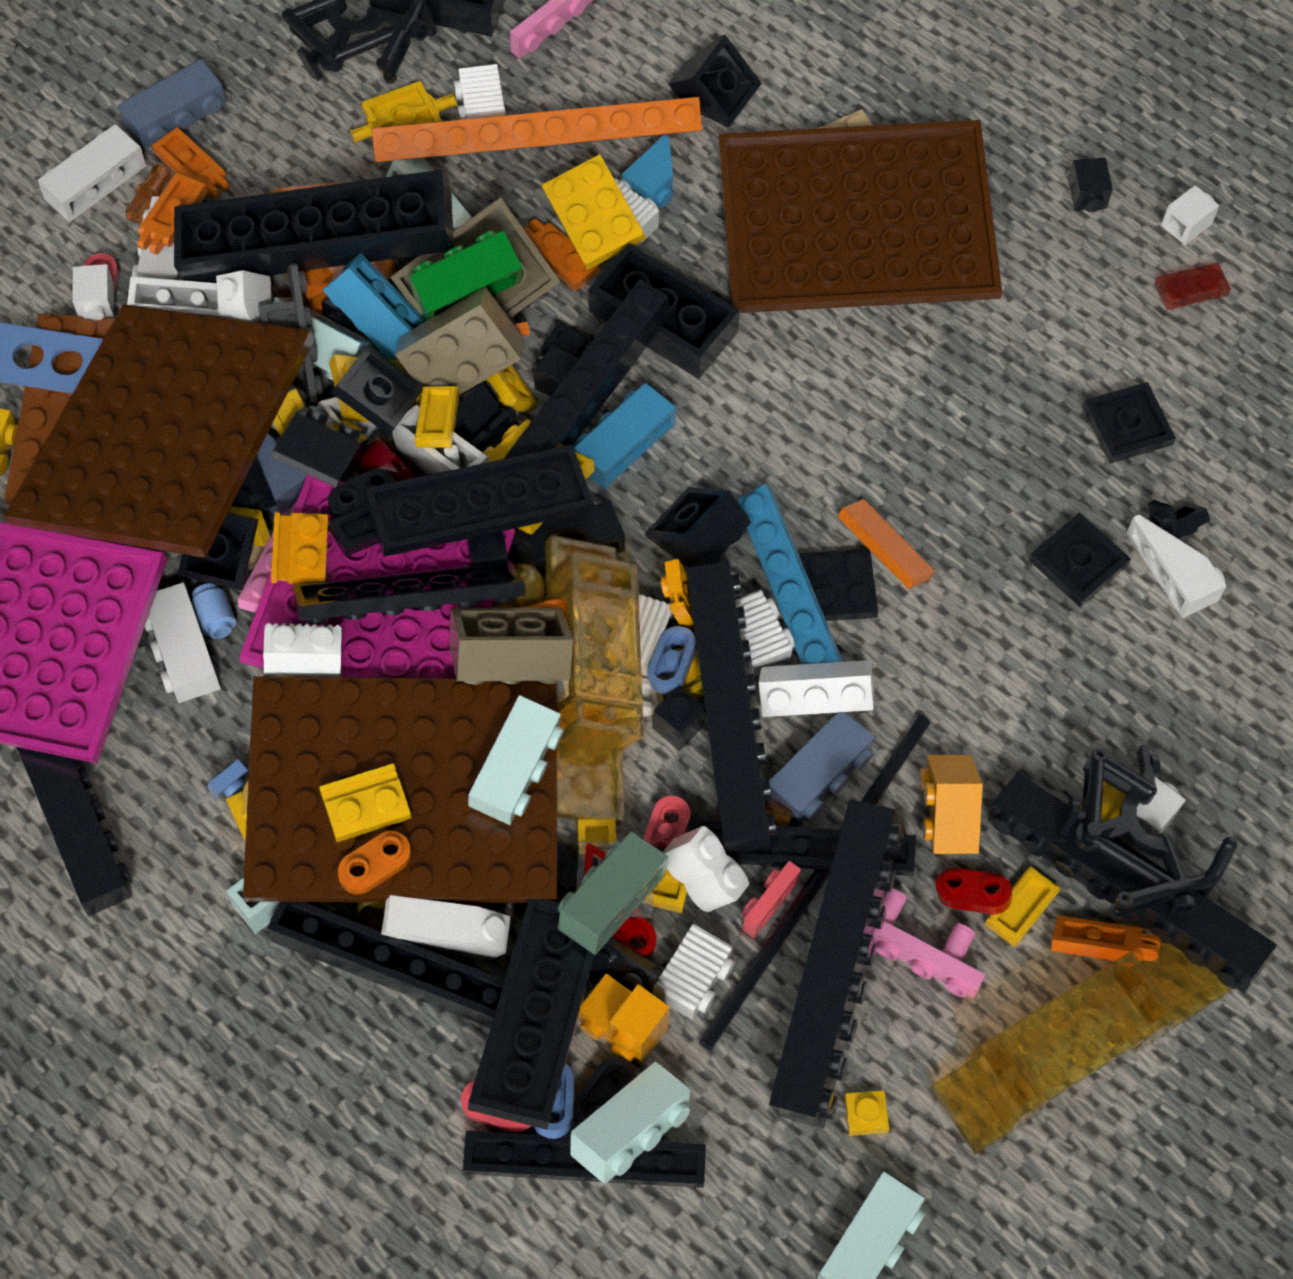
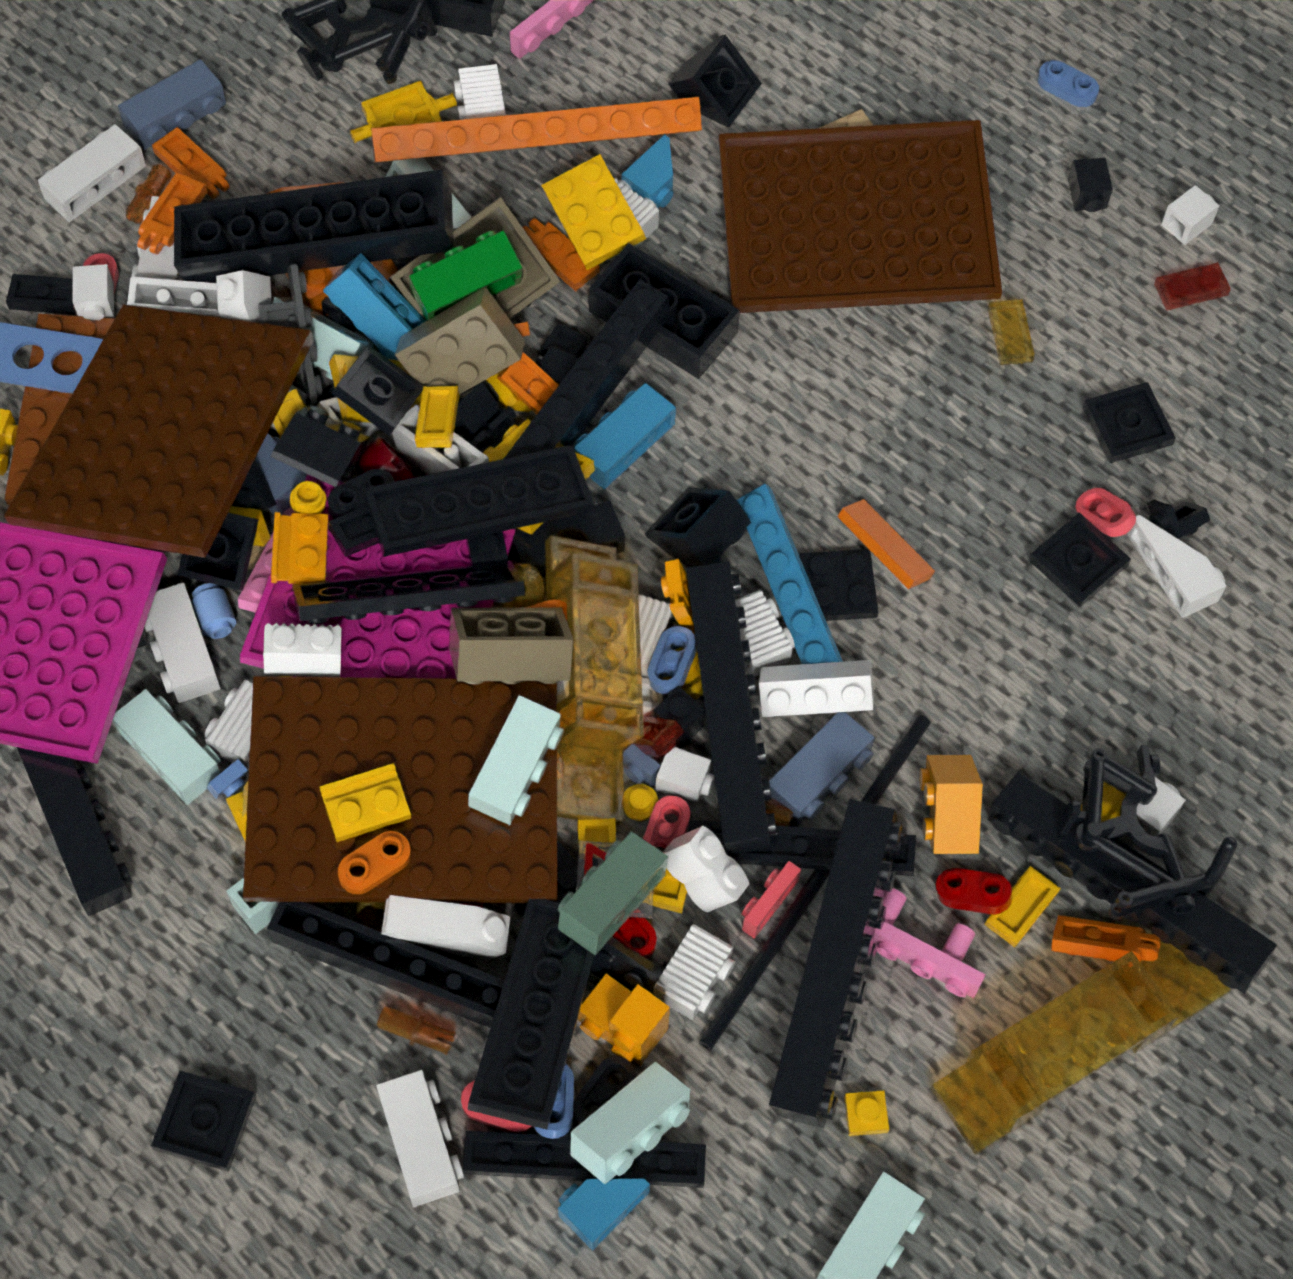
none -> black plate [6,274,76,315]
none -> light aqua brick [112,689,221,805]
none -> black plate [151,1070,257,1172]
none -> white brick [205,680,253,770]
none -> yellow plate [290,481,326,514]
none -> white brick [376,1070,464,1208]
none -> clear orange axle [377,1006,456,1056]
none -> orange hinge [496,352,559,415]
none -> dark azure slope [558,1179,650,1251]
none -> clear red plate [616,716,684,757]
none -> yellow plate [621,784,659,821]
none -> sand blue plate [623,743,661,788]
none -> white brick [656,745,715,805]
none -> clear yellow tile [988,299,1035,365]
none -> medium blue plate [1038,60,1099,107]
none -> coral plate [1075,488,1136,537]

